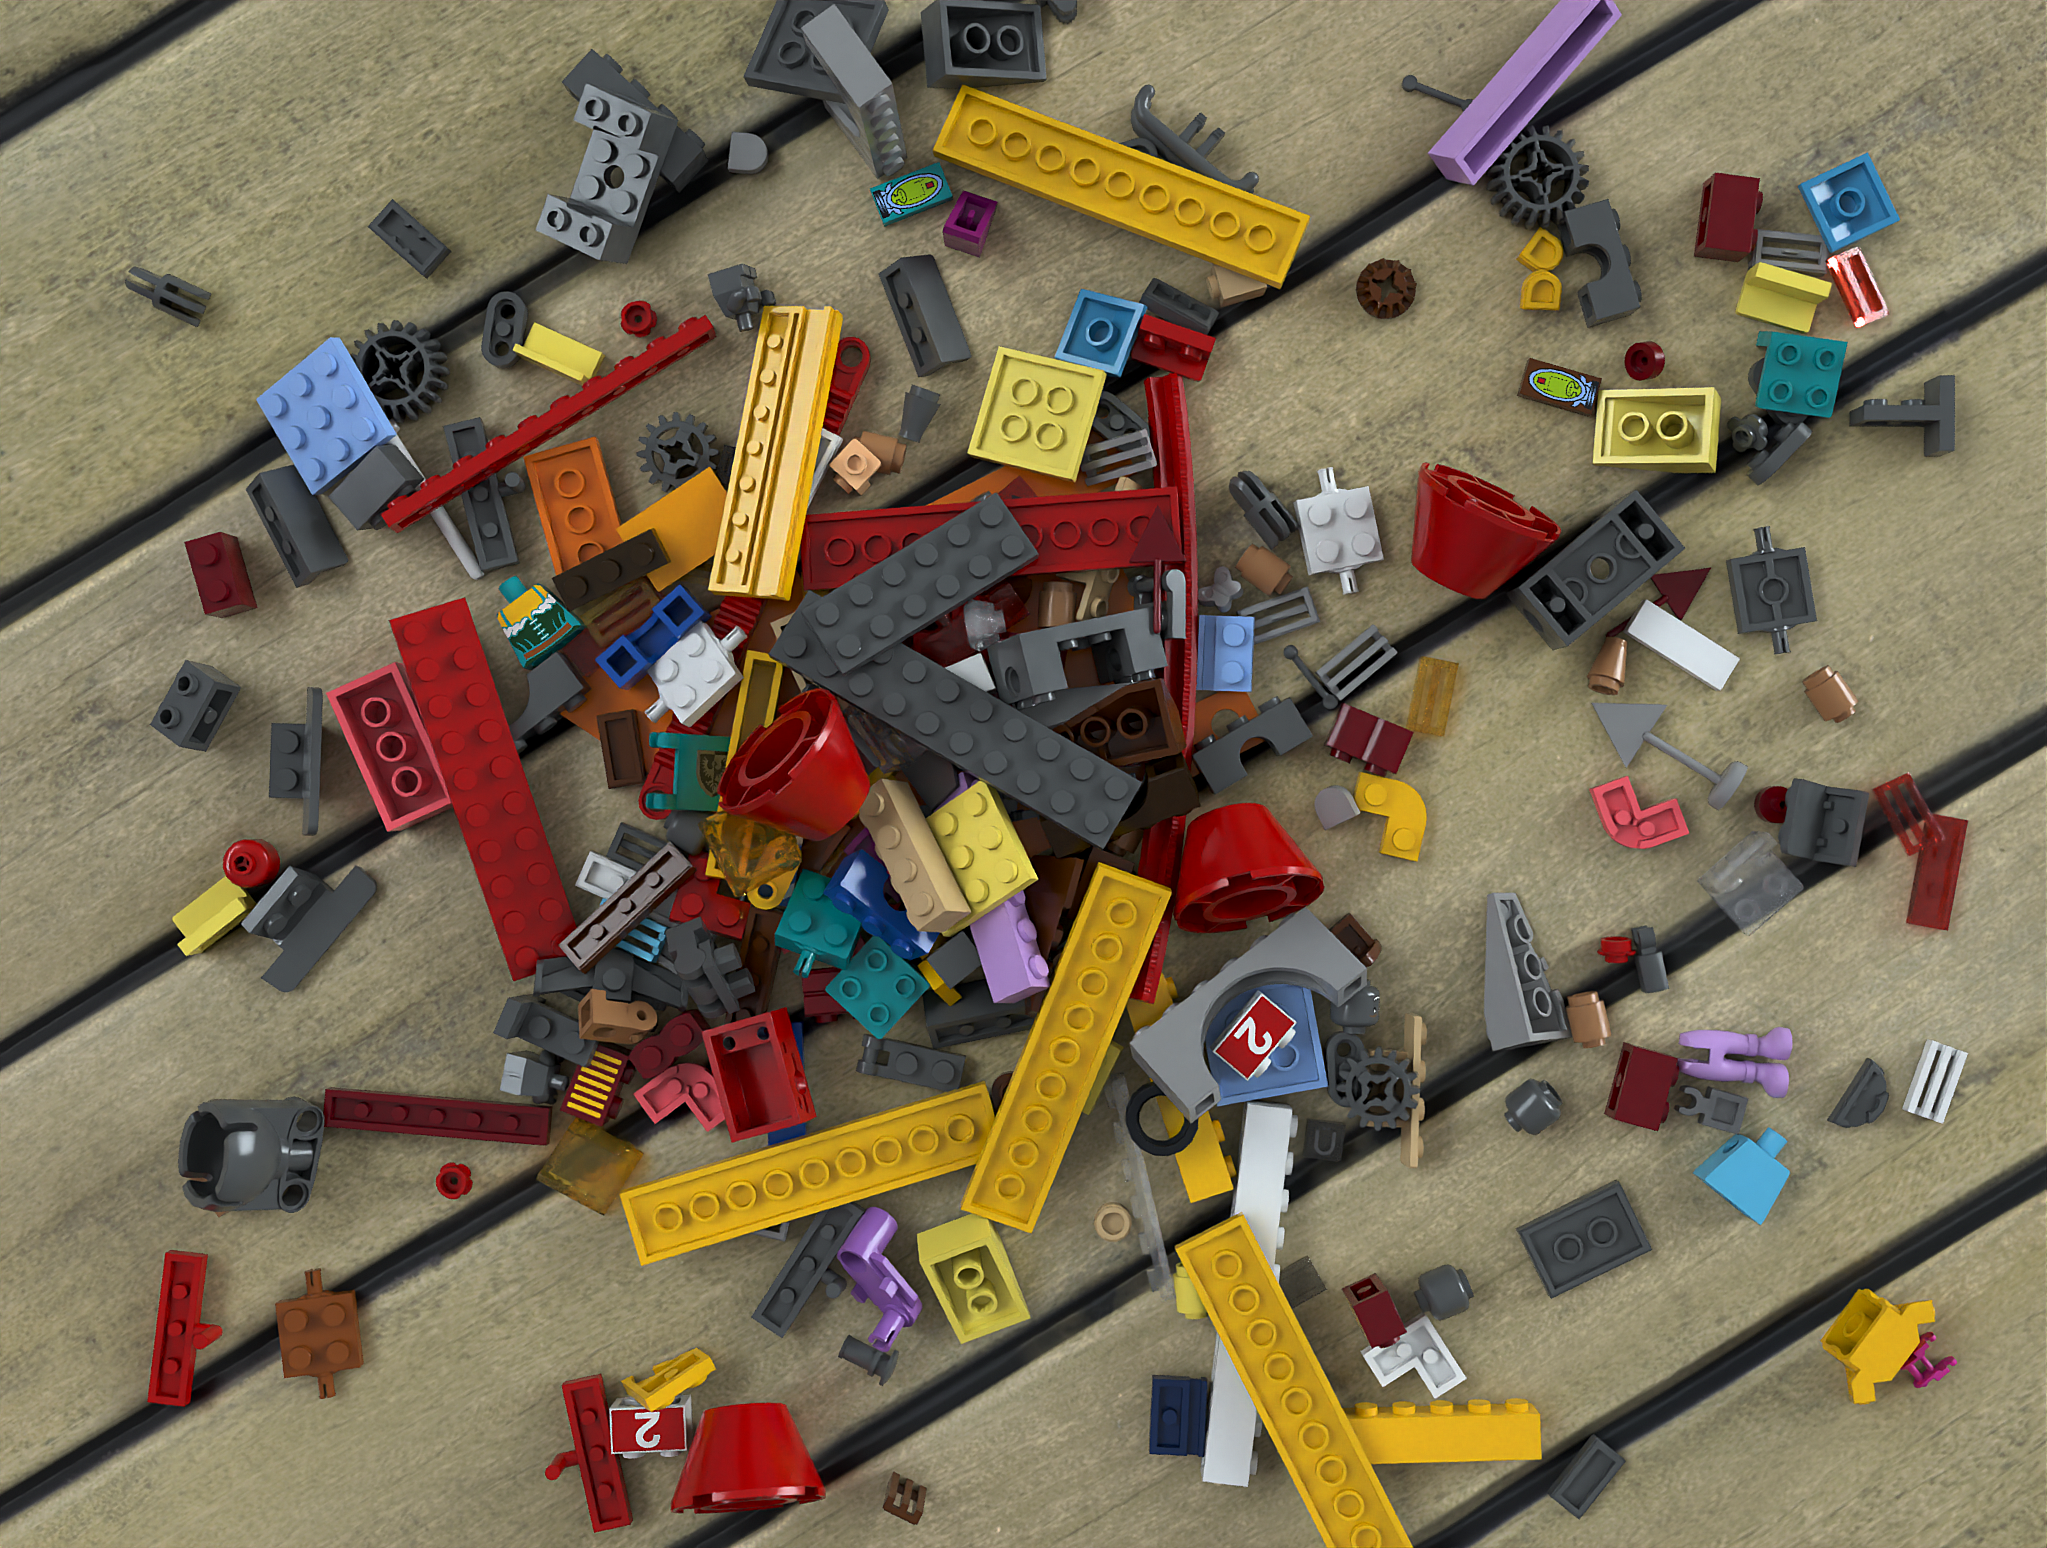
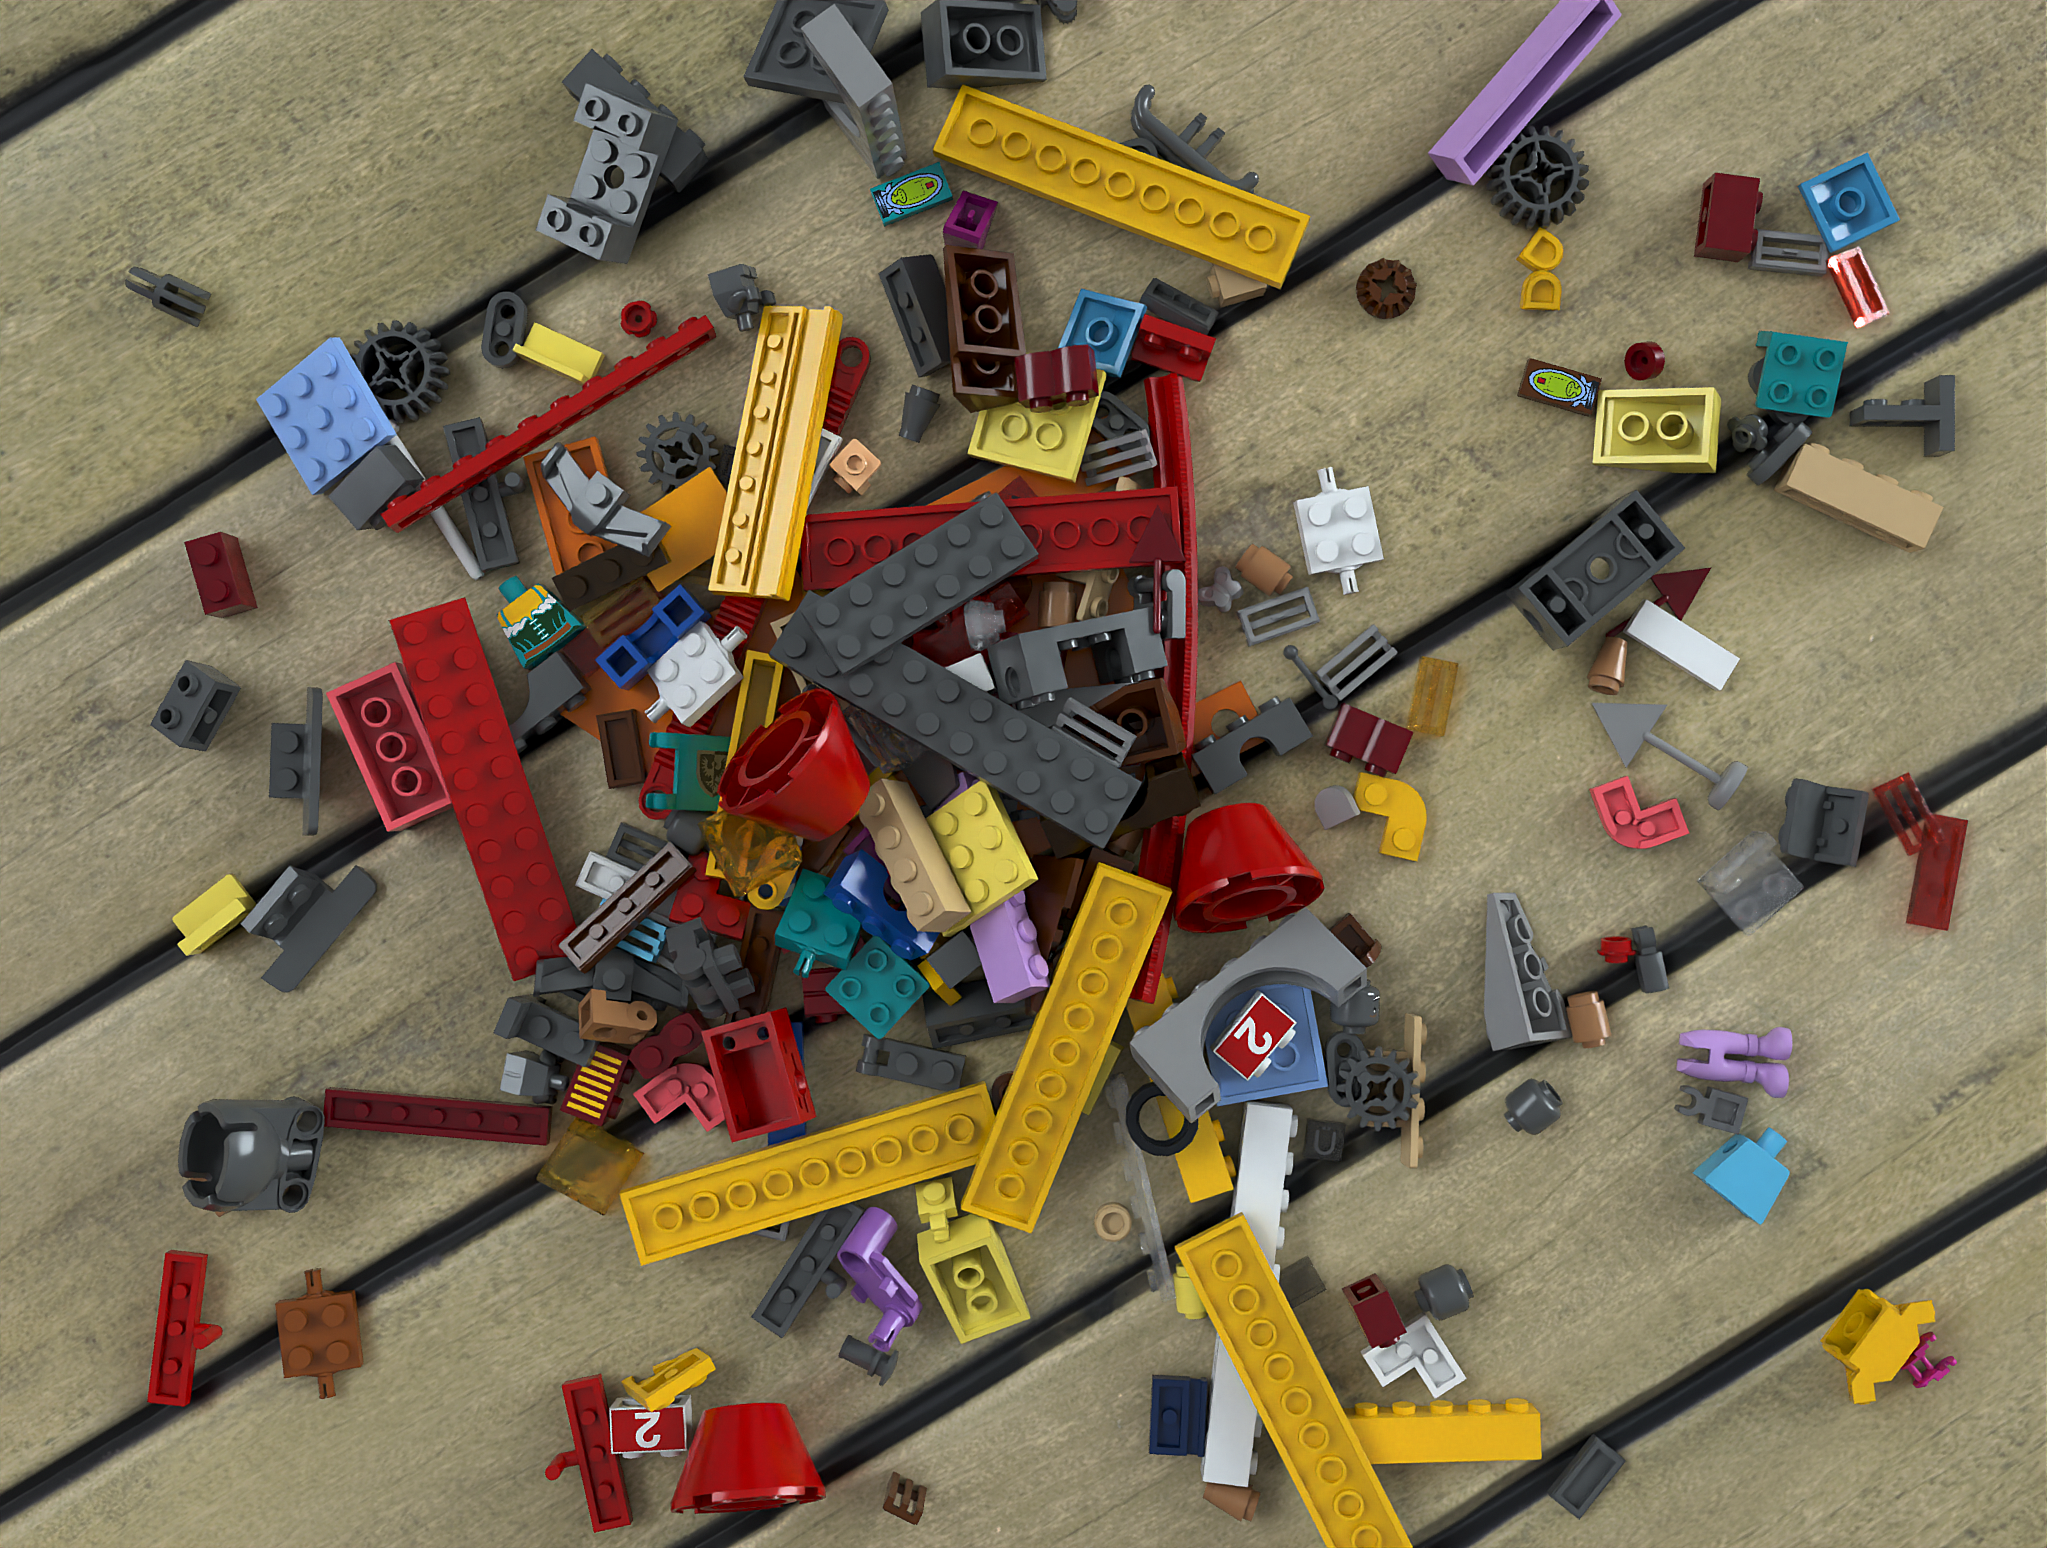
red head [223,839,280,888] -> none
dark grey panel [246,464,348,588] -> none
dark grey plate [368,199,452,279] -> none
red plate [436,1162,473,1199] -> none
light grey tile [728,132,768,174] -> none
medium nougat brick [854,431,907,475] -> none
light blue plate [1196,615,1255,692] -> none
dark grey arm [1229,470,1300,550] -> none
dark grey hinge [1402,75,1473,112] -> none
red cone [1411,462,1561,599] -> none
dark grey tile [1515,1180,1652,1299] -> none
dark grey arch [1557,199,1642,328] -> none
dark red brick [1604,1042,1679,1131] -> none
dark grey plate [1726,526,1817,655] -> none
light yellow panel [1735,262,1832,334] -> none
dark red tile [1754,786,1788,823] -> none
medium nougat brick [1802,665,1858,723] -> none
dark grey tile [1827,1058,1889,1128] -> none
white tile [1902,1039,1968,1124] -> none
none -> plate [540,442,672,557]
none -> light yellow plate [915,1177,958,1243]
none -> reddish brown slope [943,245,1026,413]
none -> dark red brick [1014,344,1099,413]
none -> light grey tile [1051,697,1137,769]
none -> medium nougat cone [1202,1482,1261,1522]
none -> tan brick [1774,443,1944,553]

